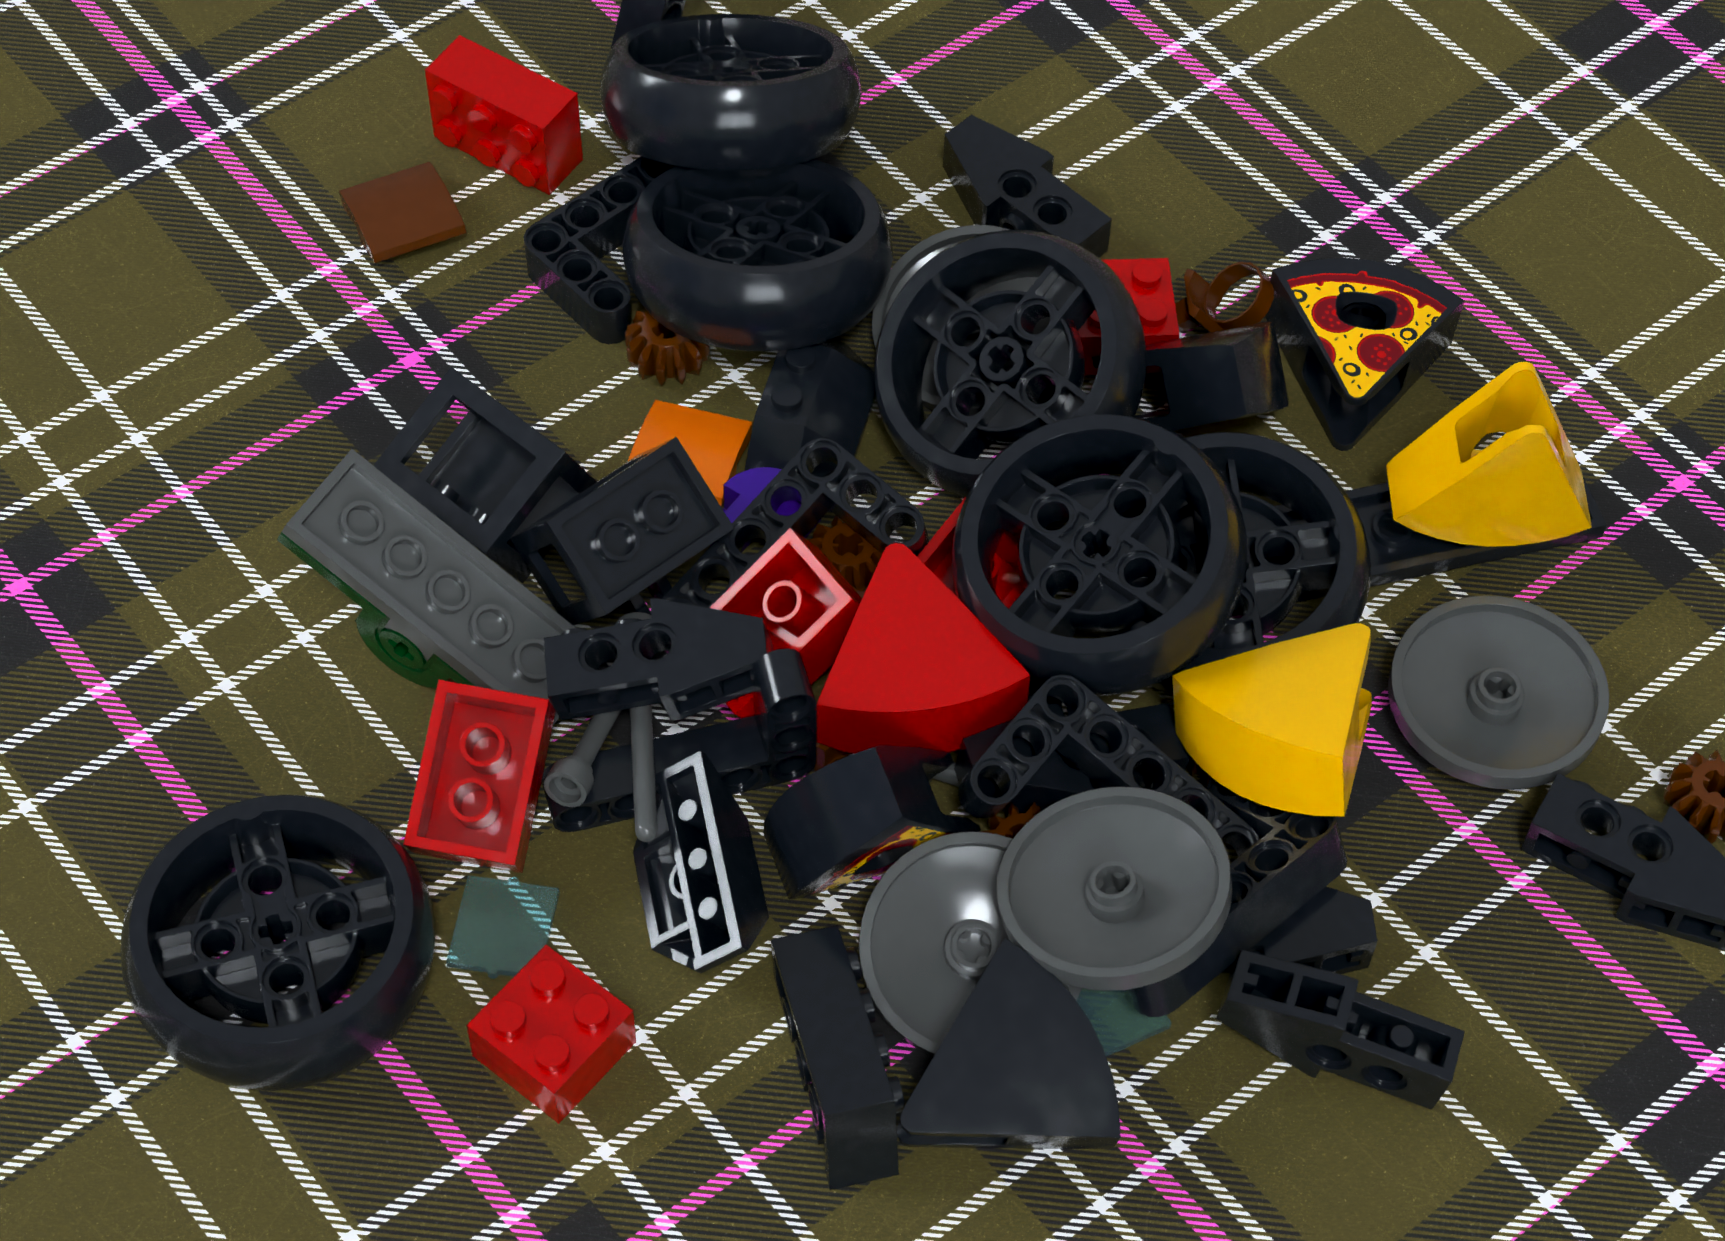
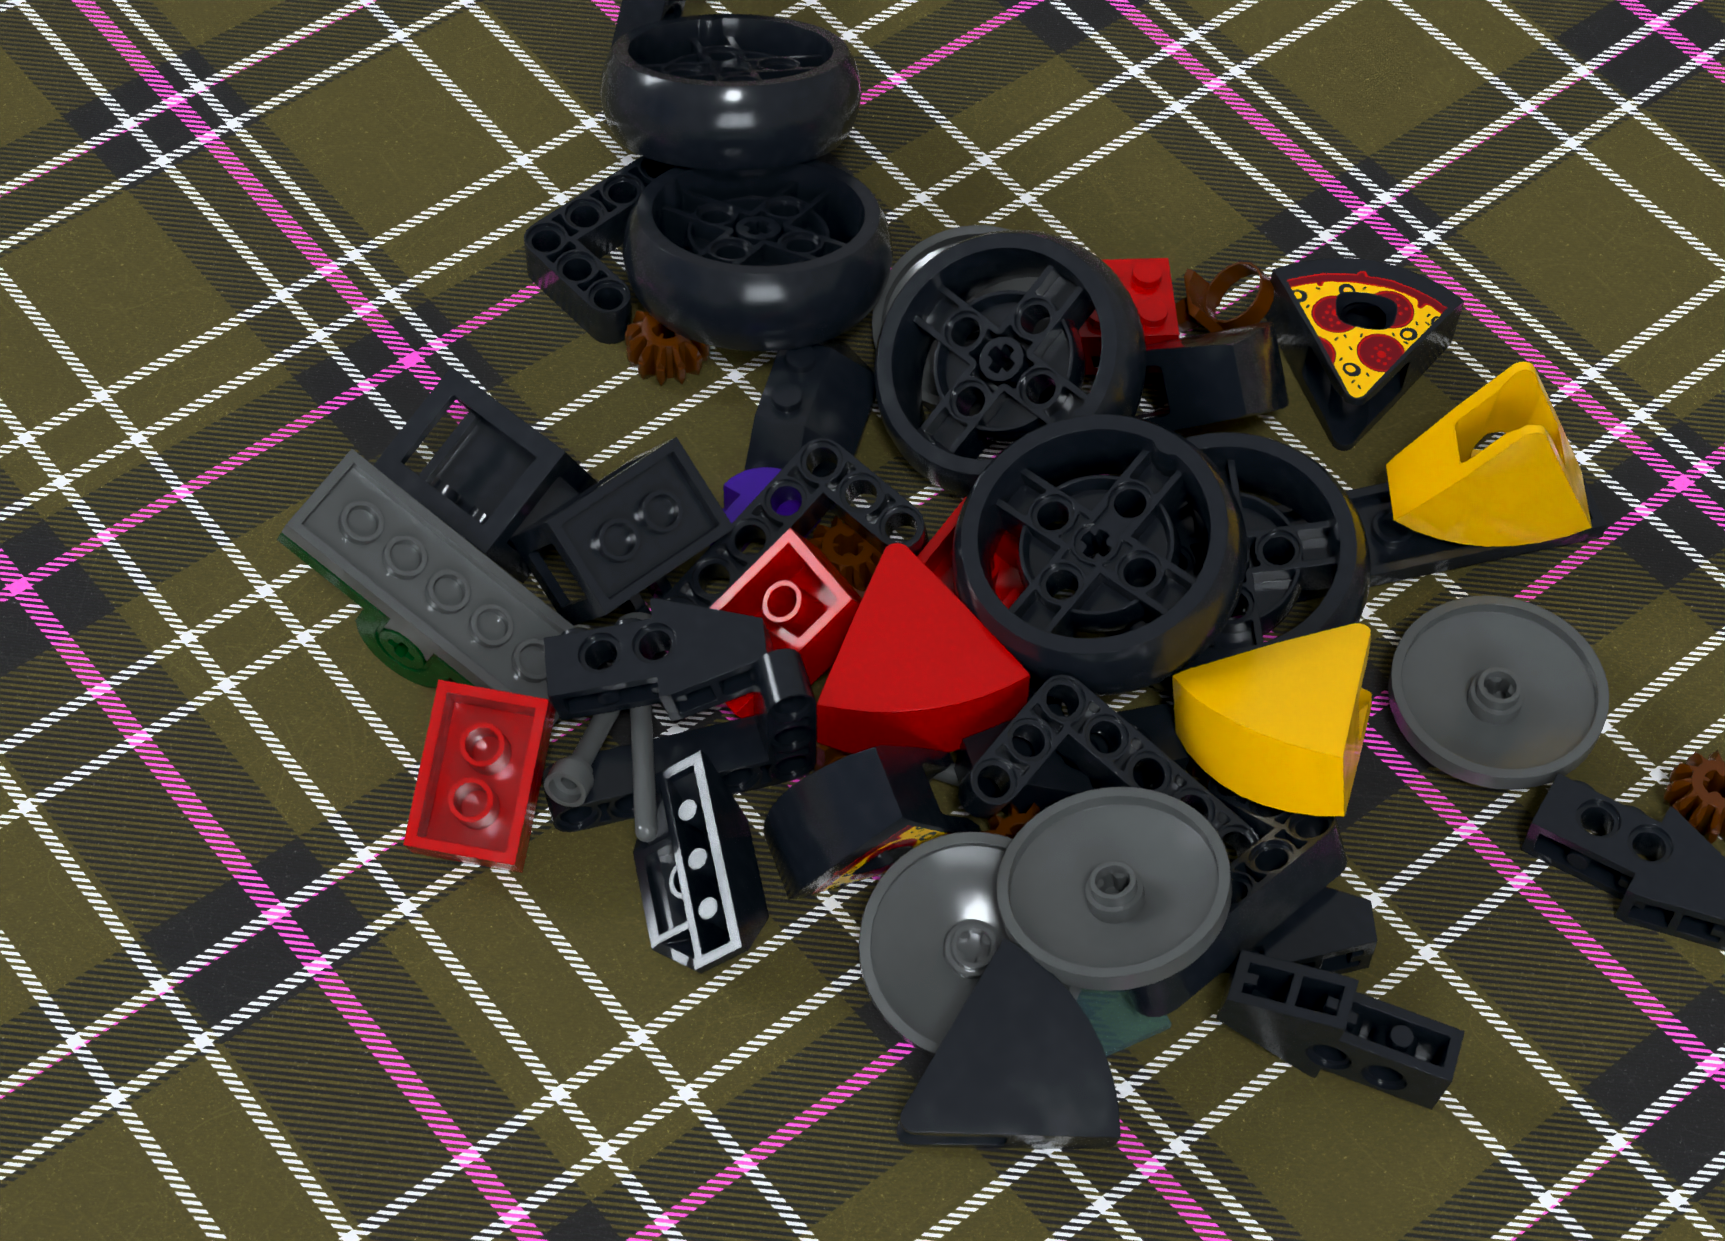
black wheel [120,795,435,1091] -> none
reddish brown slope [339,161,467,263] -> none
red brick [425,35,583,195] -> none
clear light blue piece [446,875,560,979] -> none
red brick [467,944,636,1124] -> none
orange slope [628,400,753,506] -> none
black wedge [771,925,905,1190] -> none
black brick [943,115,1112,258] -> none

